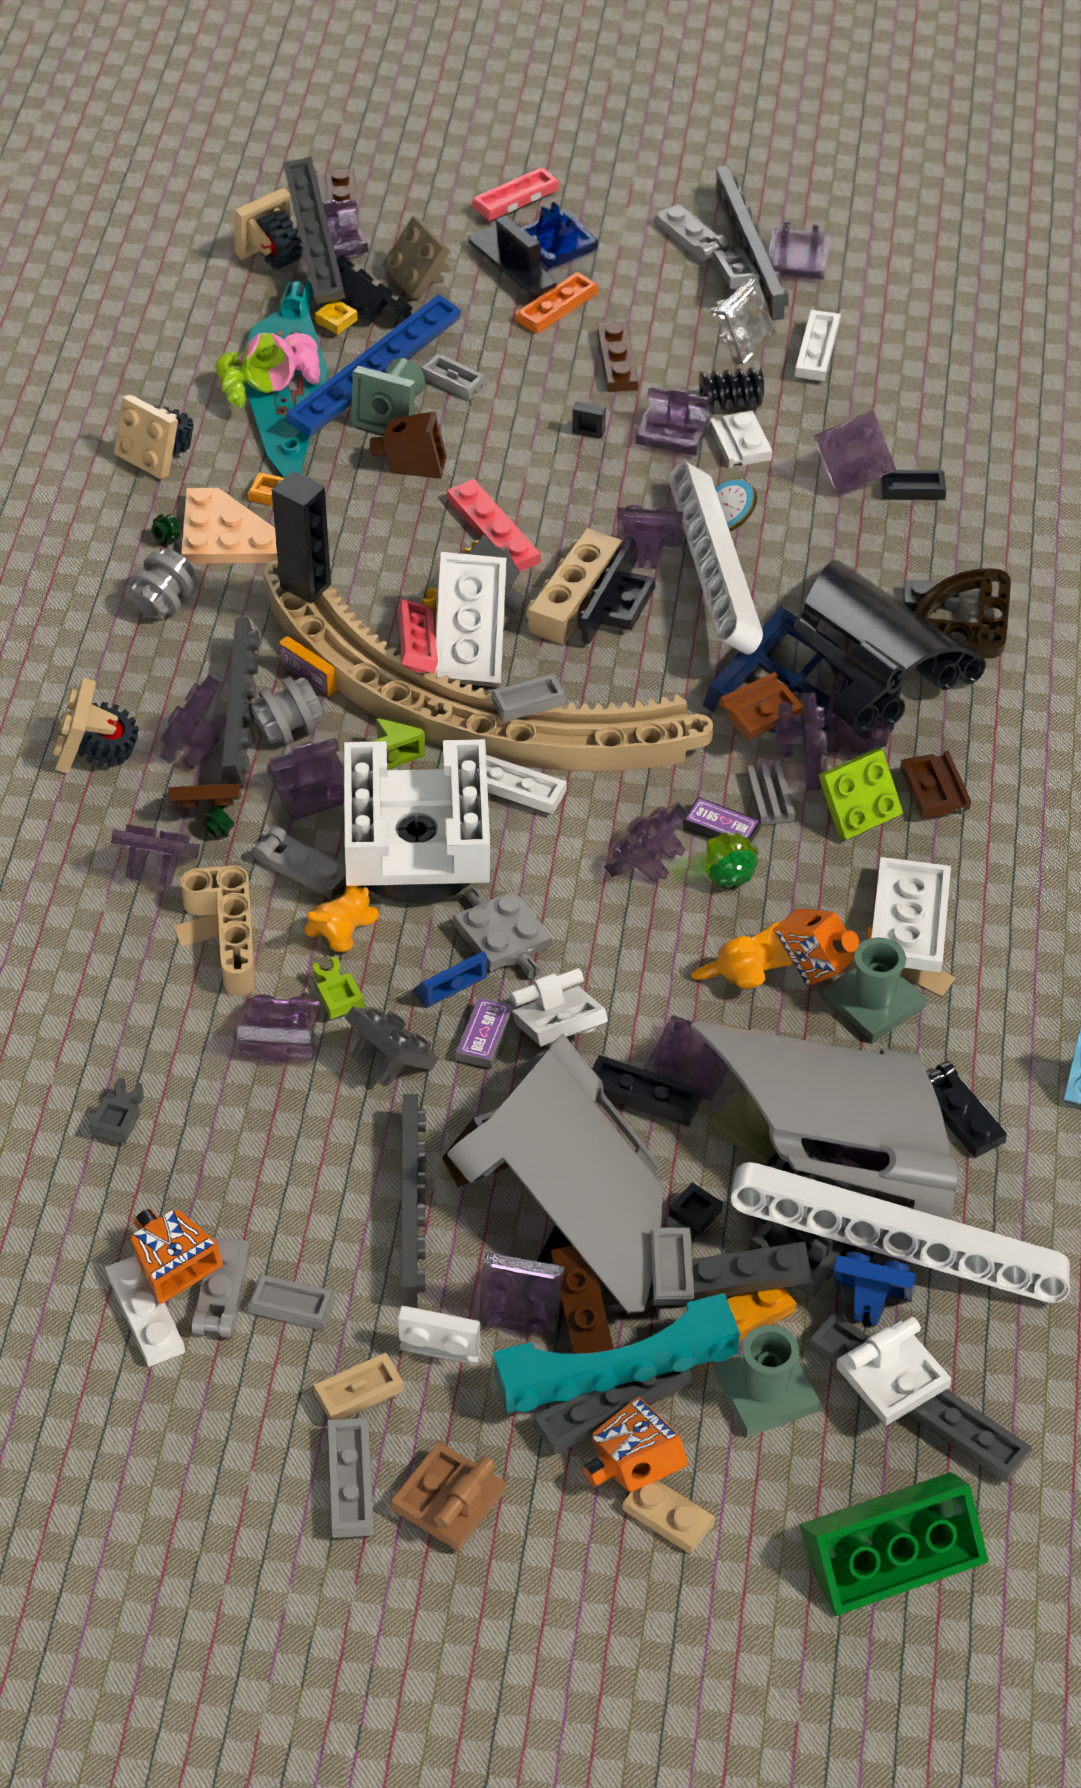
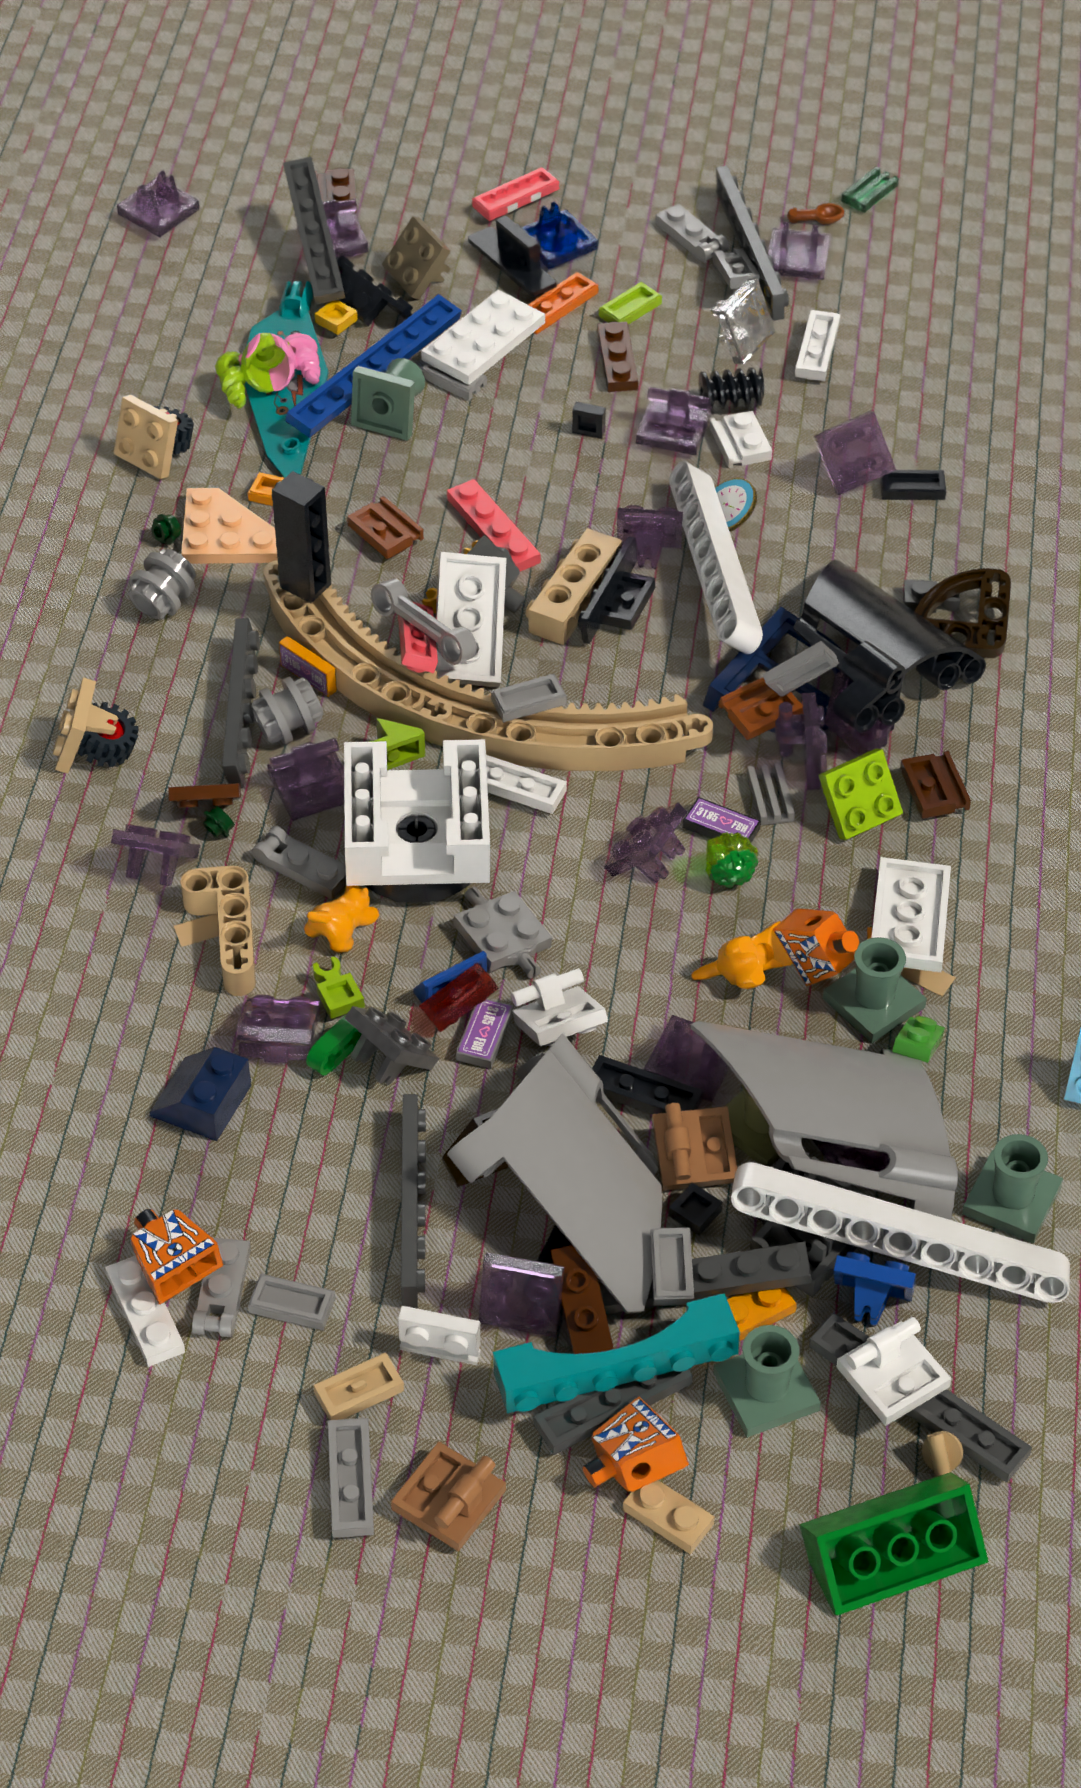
dark grey plate [89,1078,144,1144] -> none
clear purple plate [160,675,227,769] -> none
plate [235,188,302,269] -> none
reddish brown torso [369,412,447,478] -> none
black plate [926,1061,1007,1158] -> none
none -> clear purple plate [117,170,200,237]
none -> dark blue slope [150,1047,251,1141]
none -> green beam [306,1016,362,1076]
none -> dark orange plate [347,496,424,560]
none -> light grey piece [371,578,477,665]
none -> clear red plate [419,963,499,1032]
none -> white plate [421,290,545,385]
none -> lime tile [599,282,662,325]
none -> medium nougat plate [652,1103,737,1191]
none -> light grey tile [762,641,839,697]
none -> dark orange piece [787,203,844,224]
none -> clear green tile [841,166,899,213]
none -> bright green plate [892,1016,945,1063]
none -> tan plate [922,1431,963,1477]
none -> sand green plant [962,1134,1063,1244]

